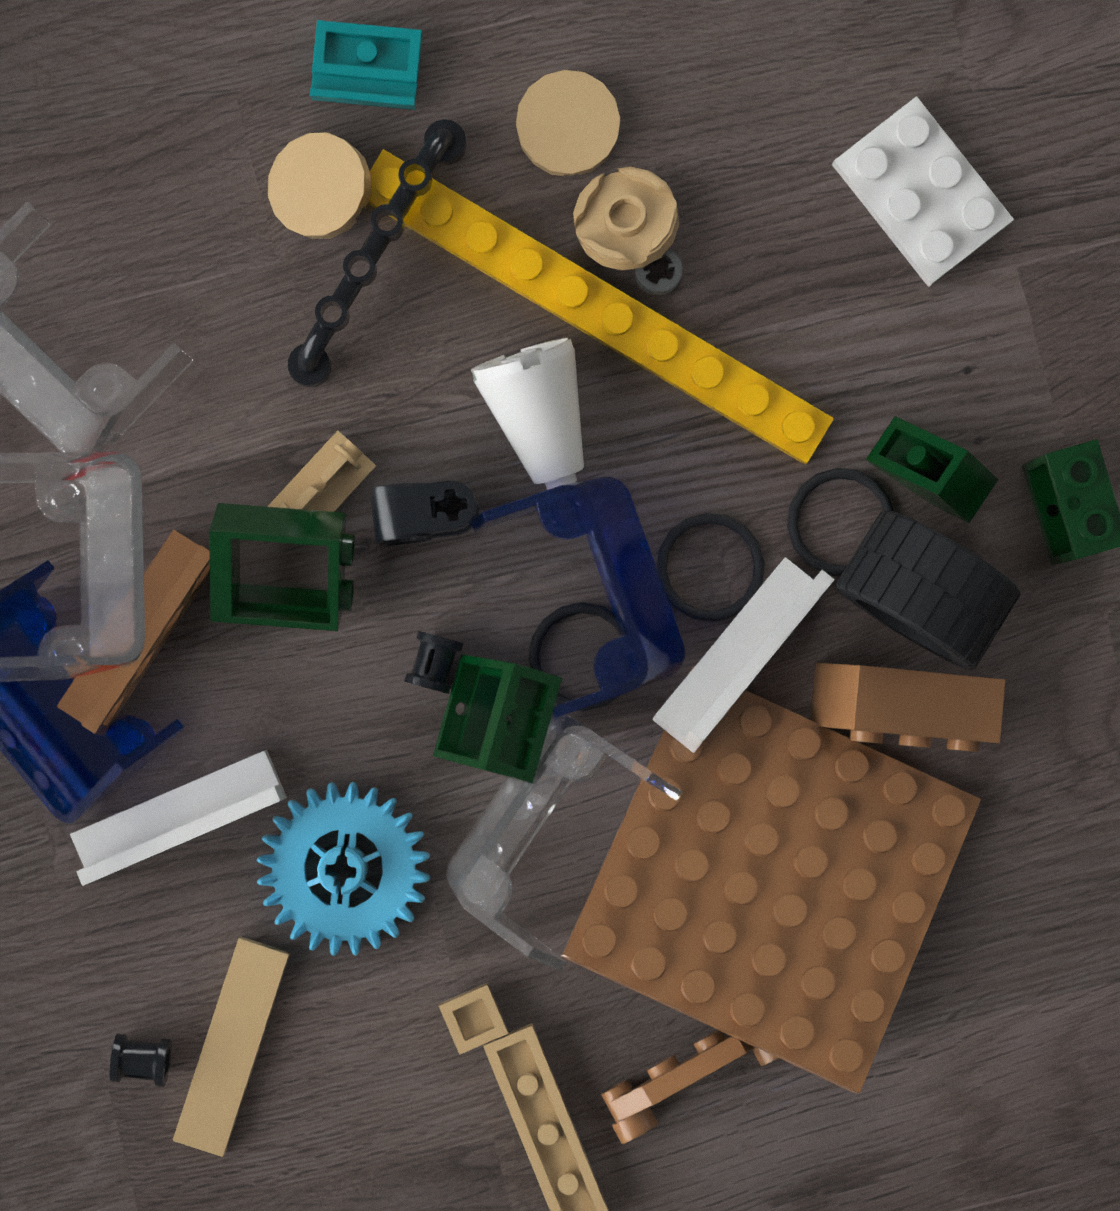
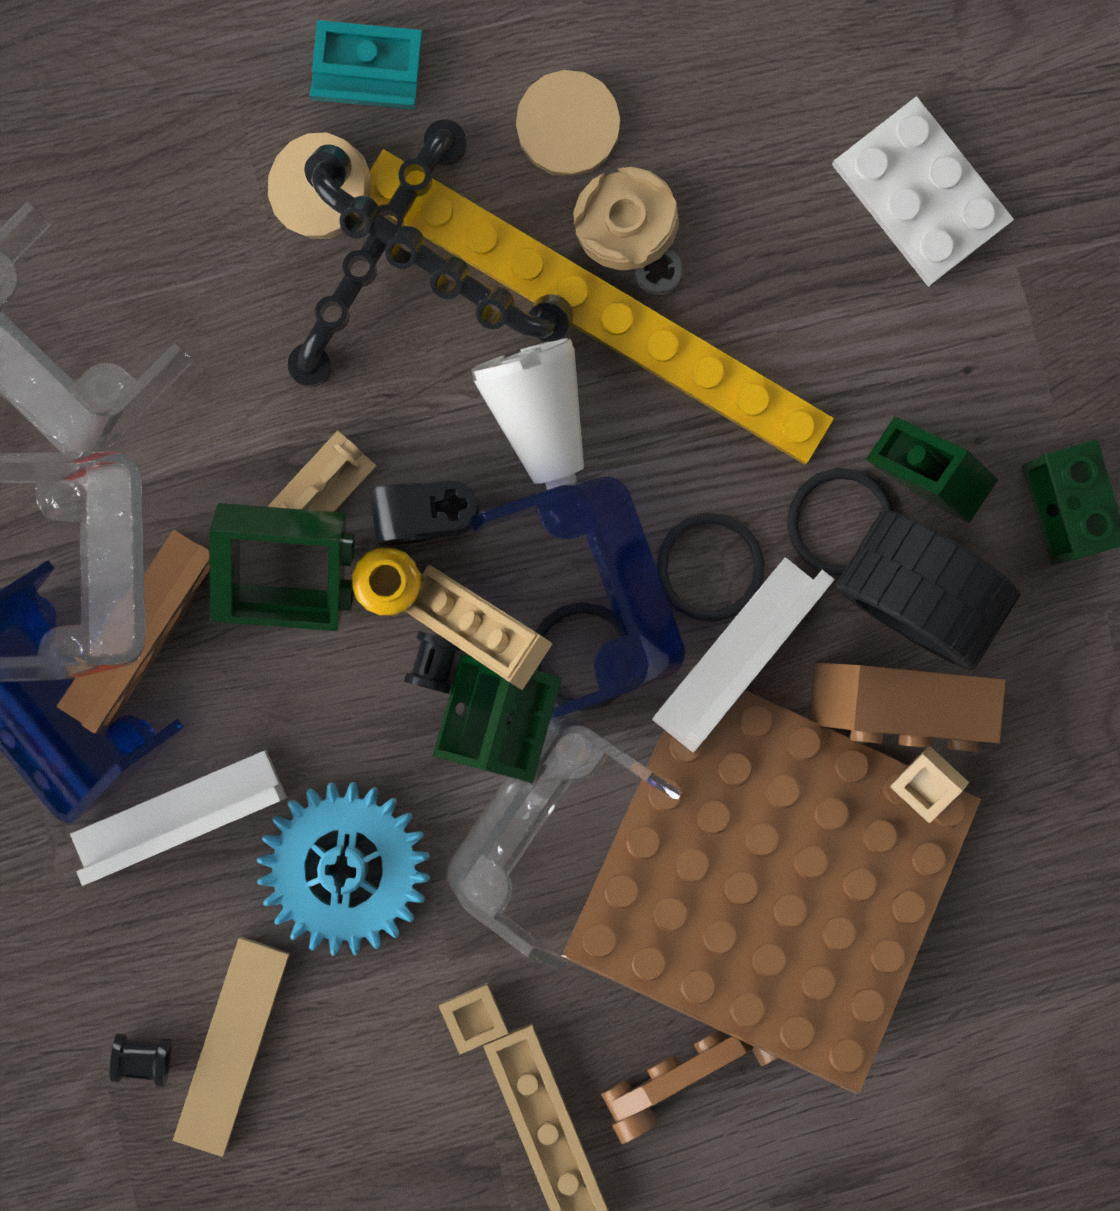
none -> black bar [304,144,573,342]
none -> yellow head [352,547,422,616]
none -> tan tile [406,565,553,690]
none -> tan tile [890,746,969,823]

